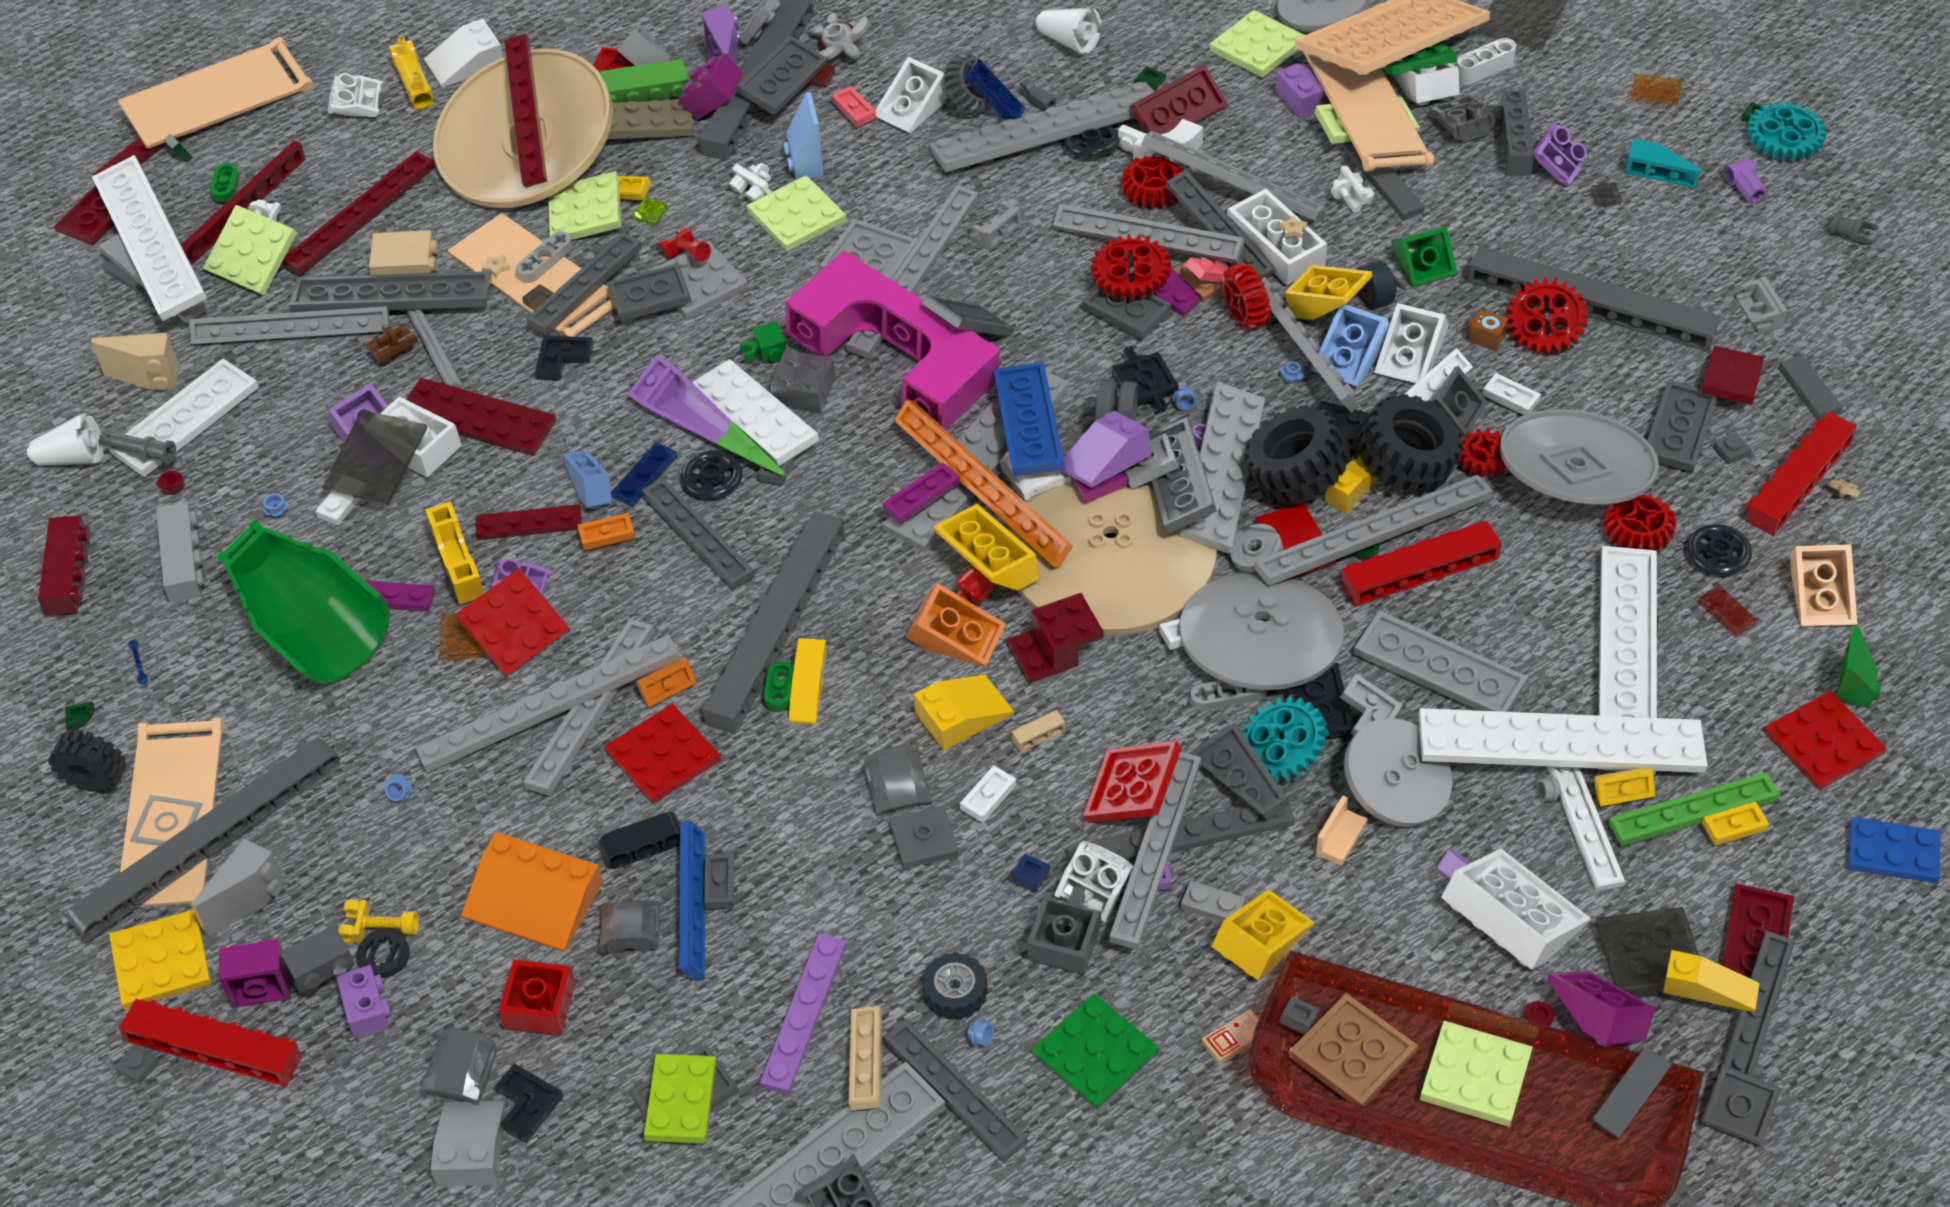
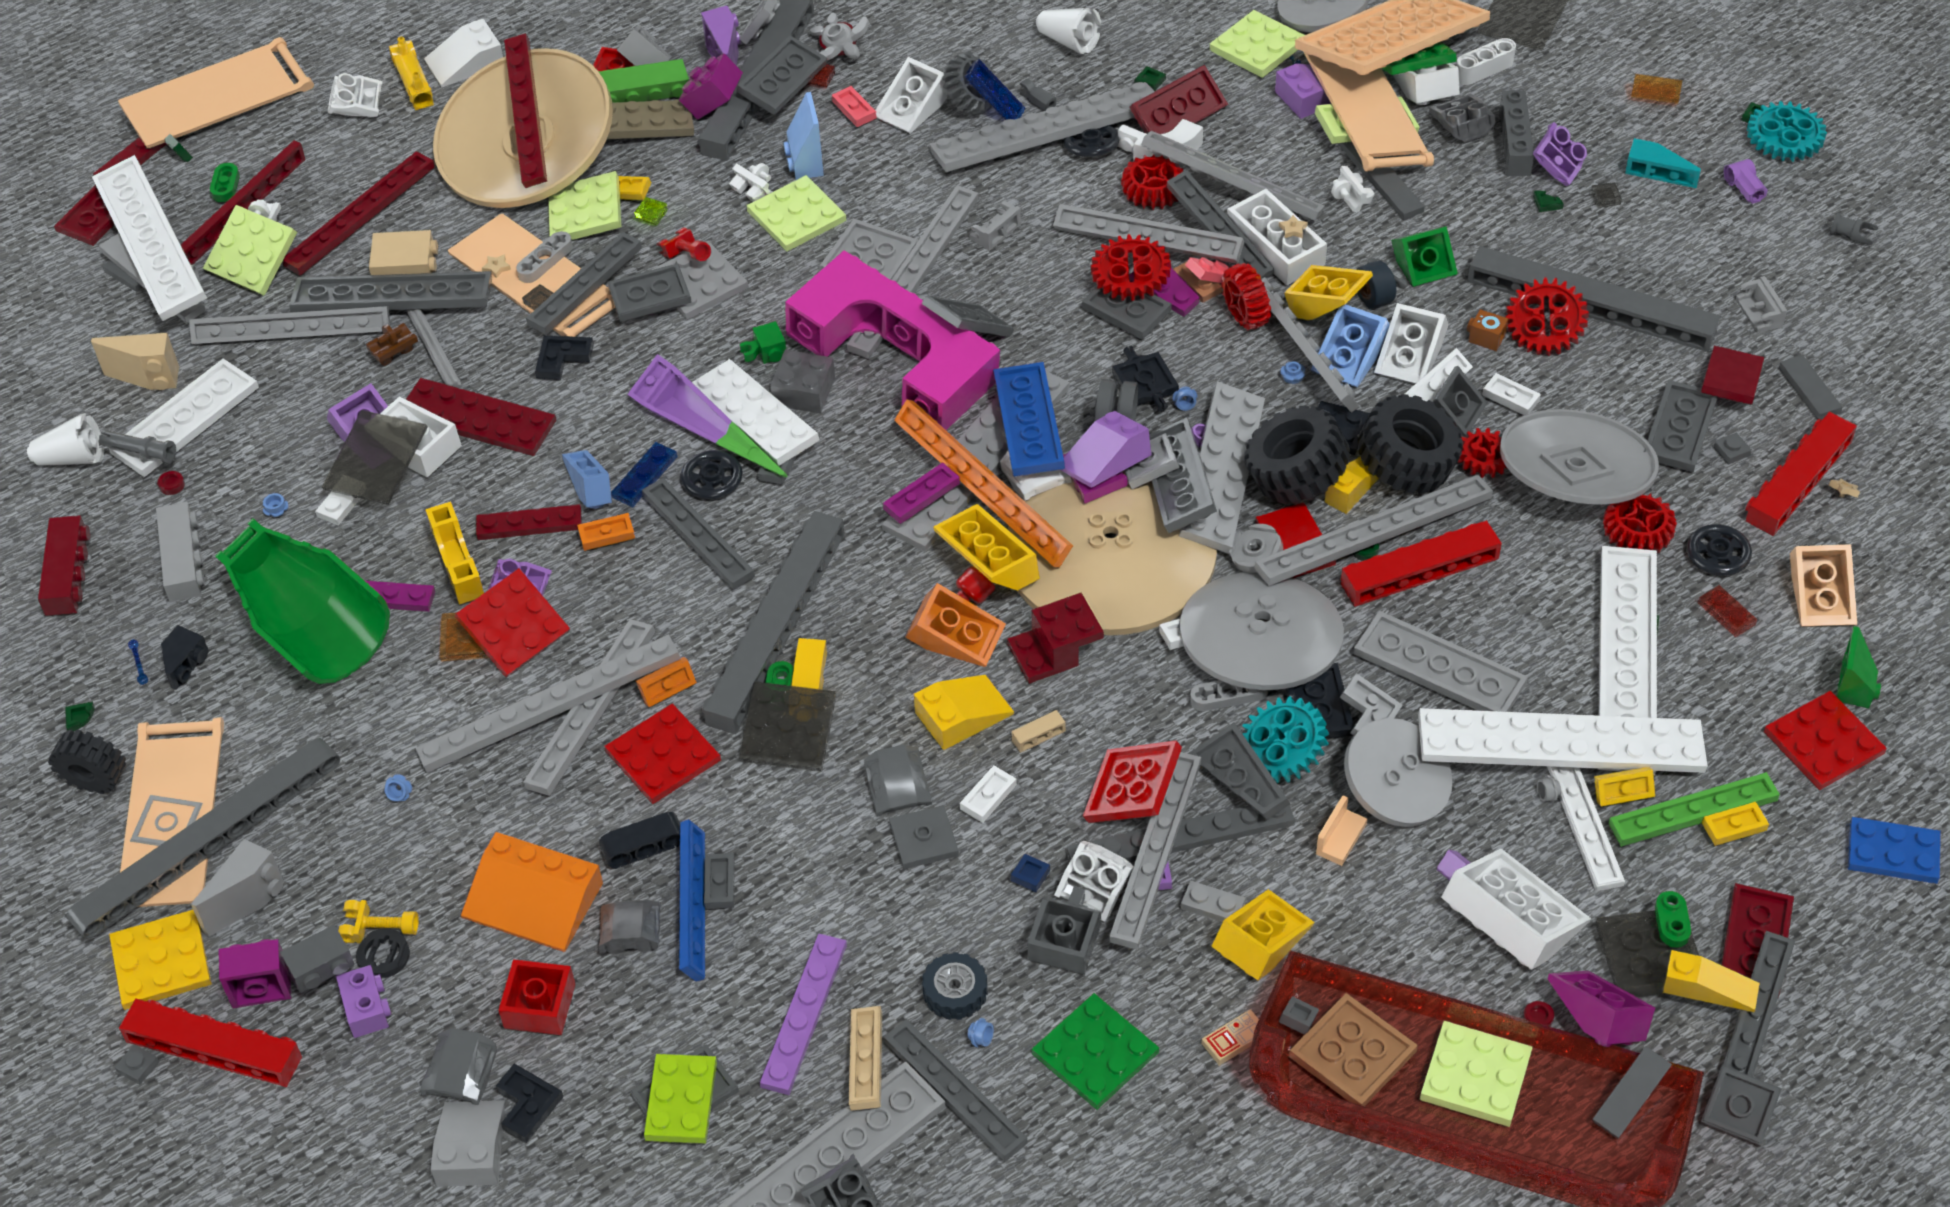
none -> black slope [161,625,209,690]
none -> clear smoke plate [739,681,837,772]
none -> dark green tile [1533,190,1564,212]
none -> green plate [1655,891,1691,948]

